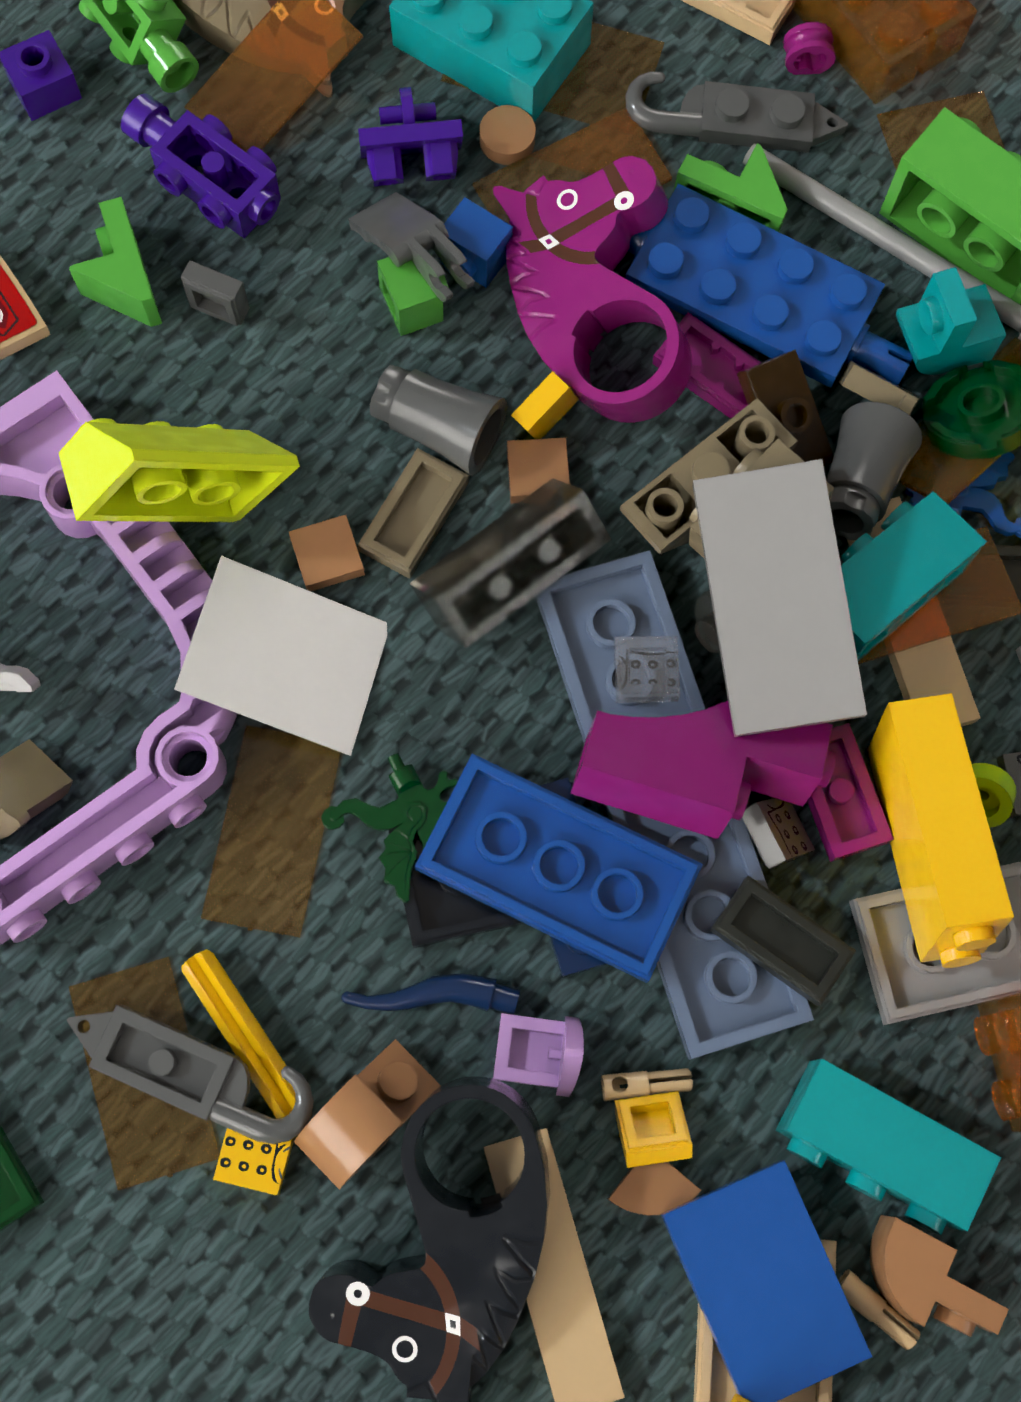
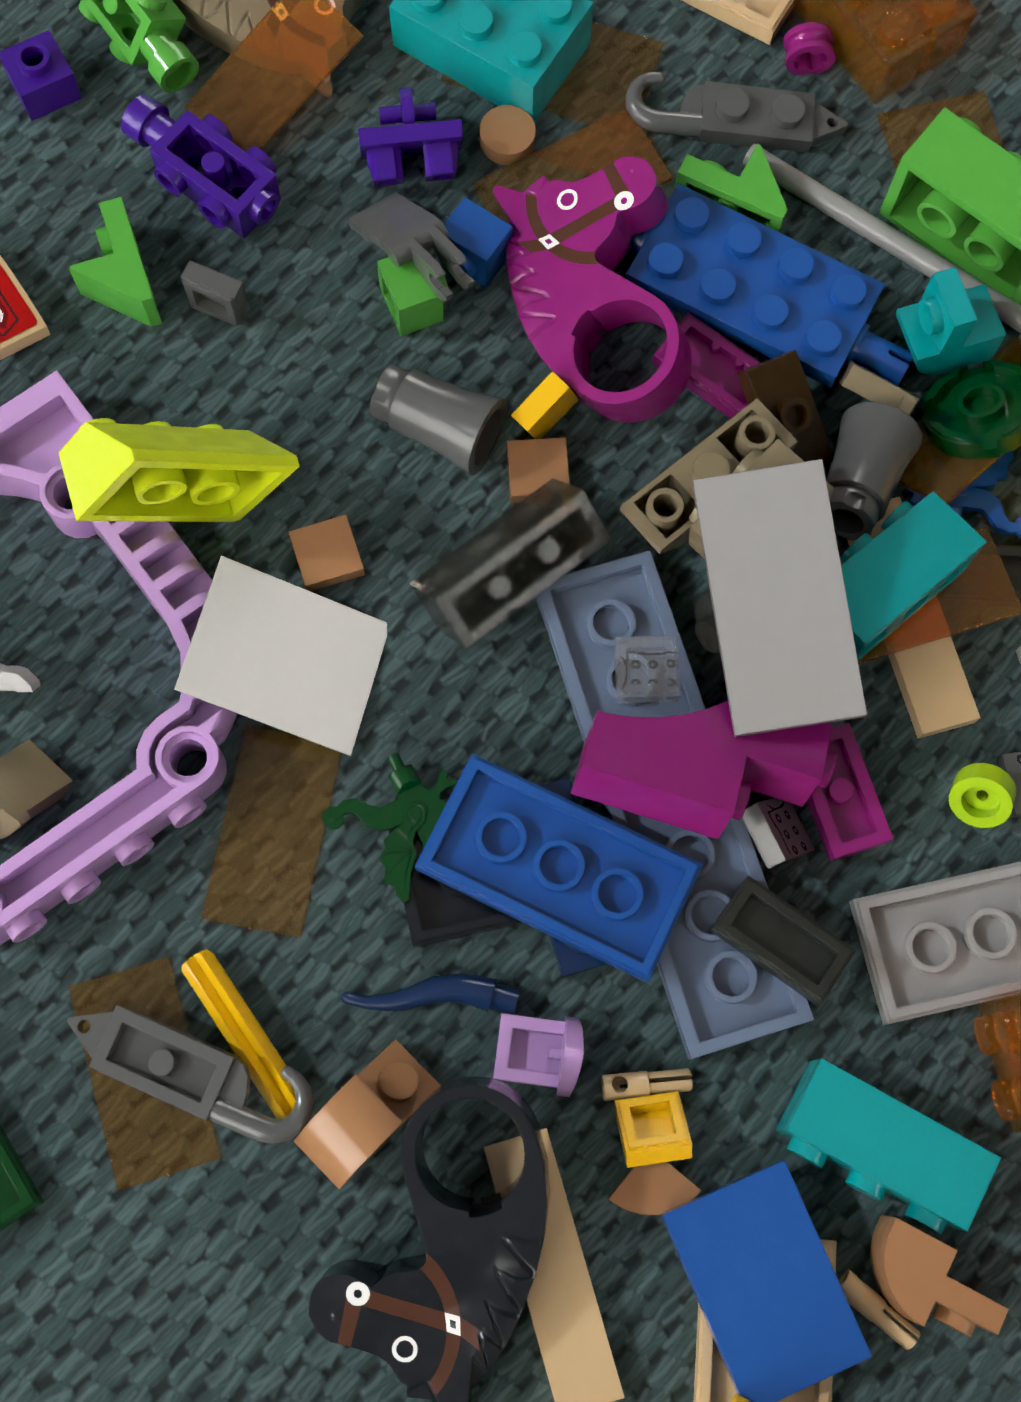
yellow tile [213,1128,295,1196] -> none
dark tan tile [357,448,469,579] -> none
yellow brick [867,693,1014,968] -> none

